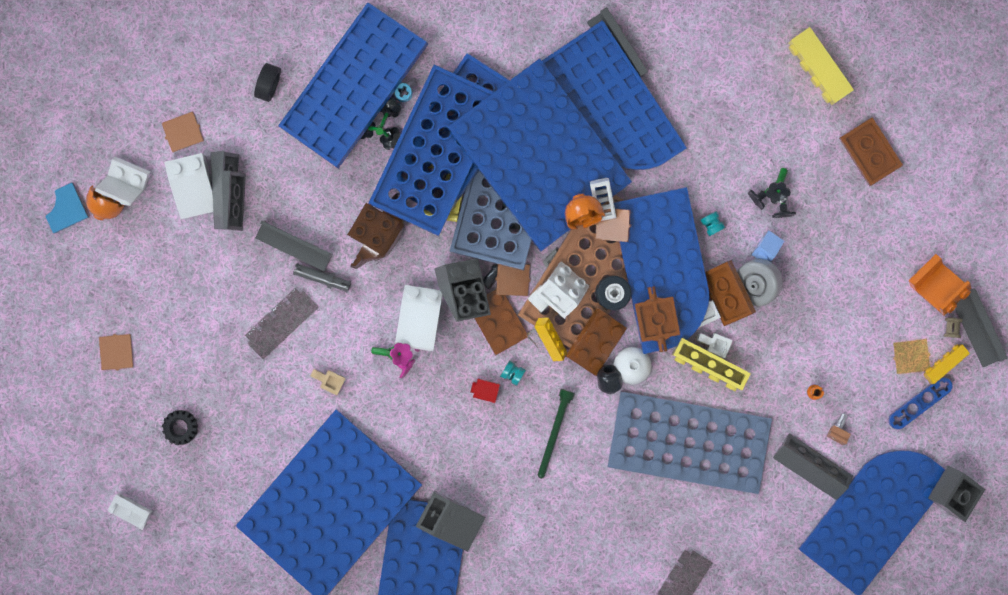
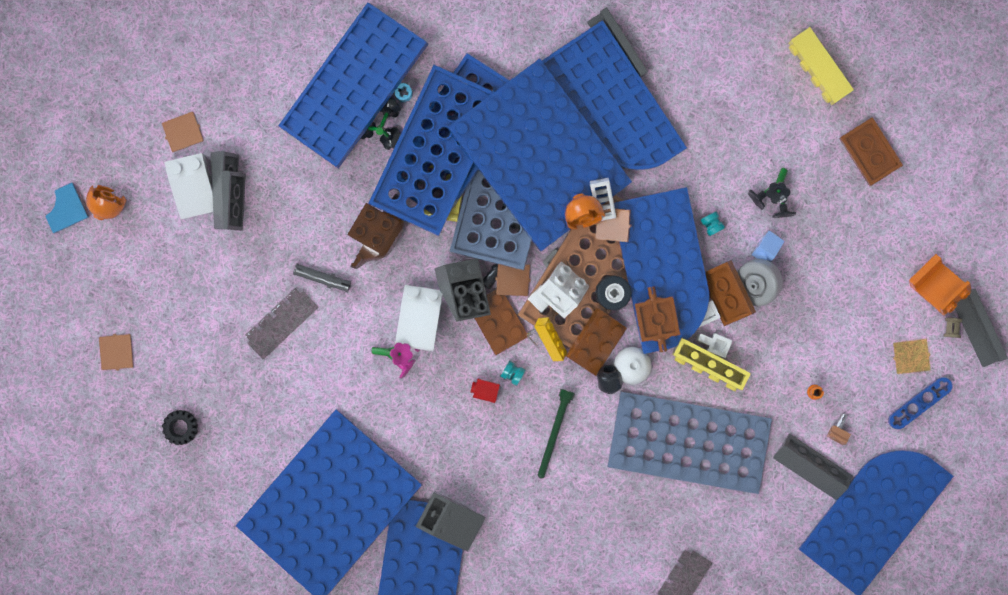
white bracket [95,156,150,206] -> none
white hinge [108,493,153,530] -> none
black tyre [254,63,281,102] -> none
dark grey panel [255,220,333,272] -> none
tan plate [310,369,346,395] -> none
yellow piece [923,344,970,384] -> none
dark grey brick [928,466,986,522] -> none

